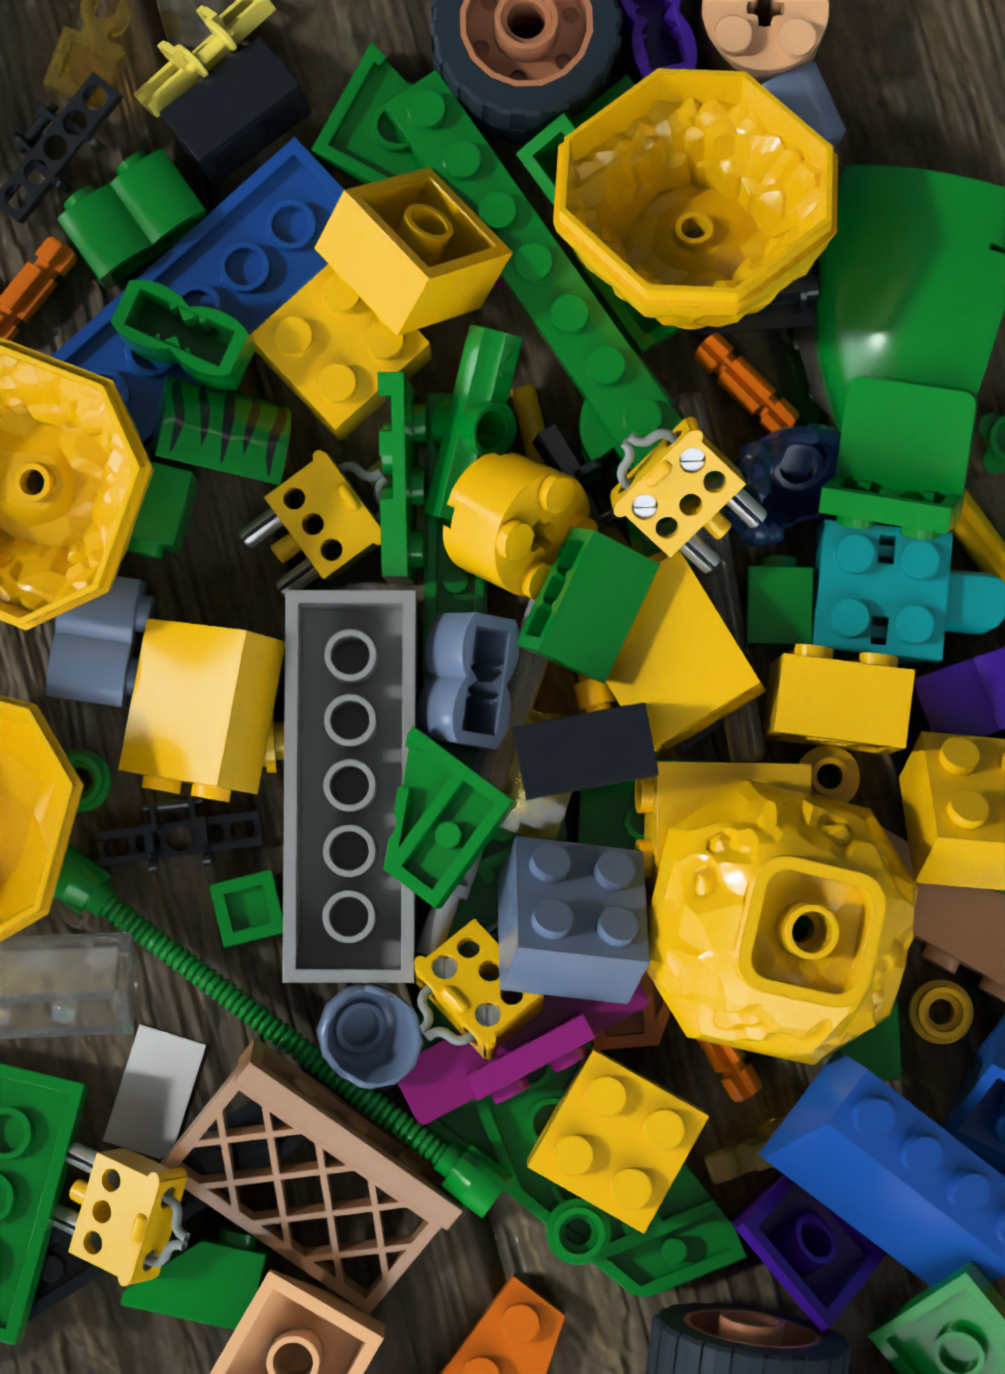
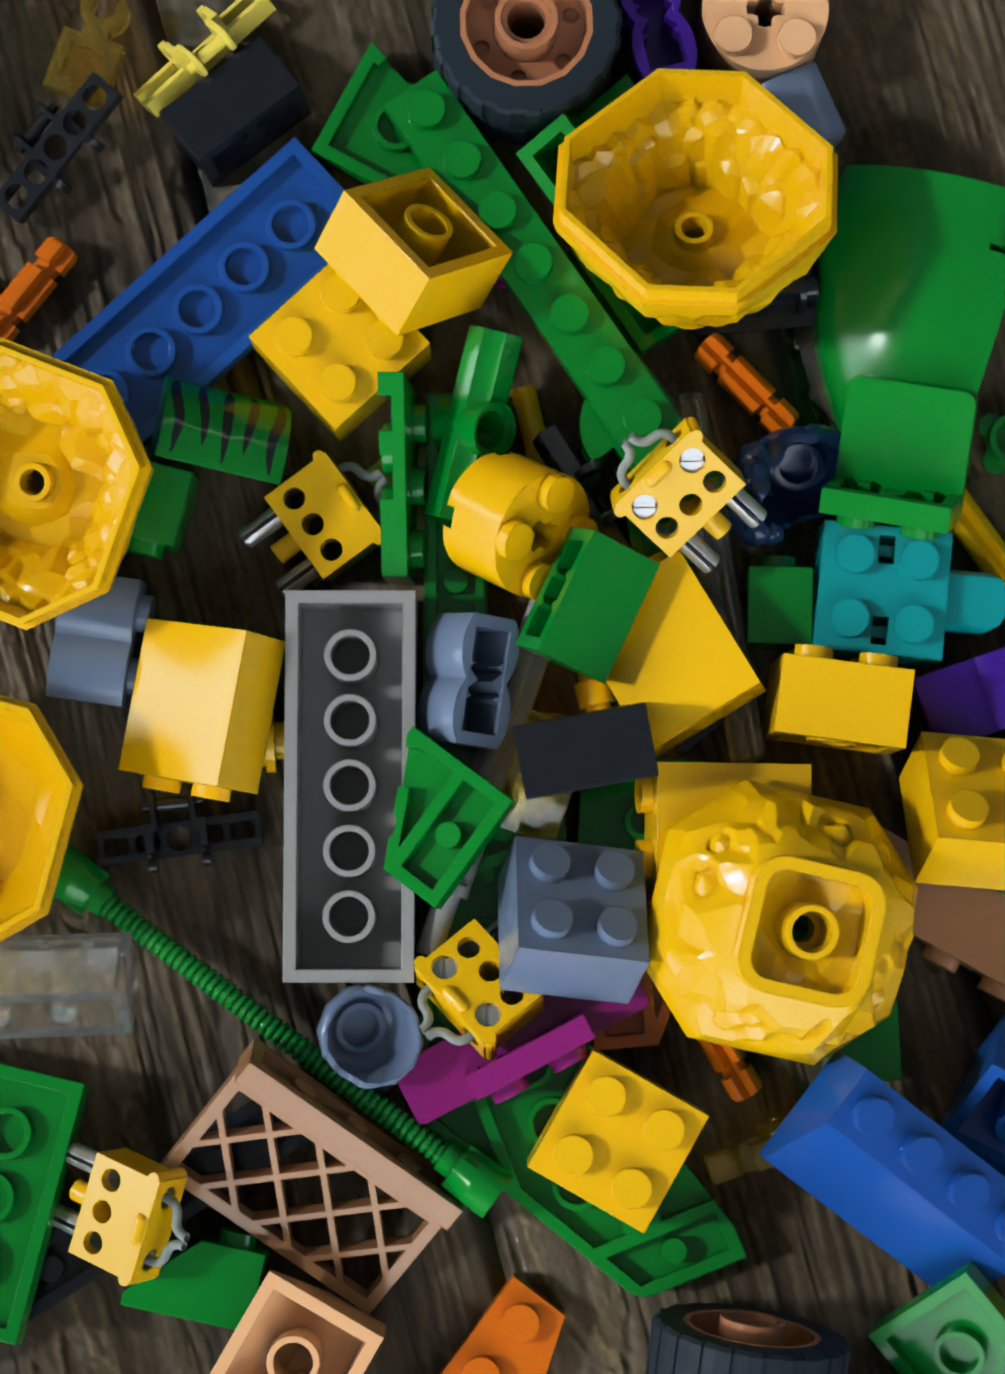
green brick [57,148,207,291] -> none
green plate [65,749,112,813] -> none
white sticker [103,1024,206,1159] -> none
green brick [110,280,256,390] -> none
green plate [209,870,283,948] -> none
green plate [546,1198,611,1265] -> none
dark purple slope [727,1172,887,1332] -> none
yellow plate [798,745,860,803] -> none
yellow plate [908,980,974,1044] -> none

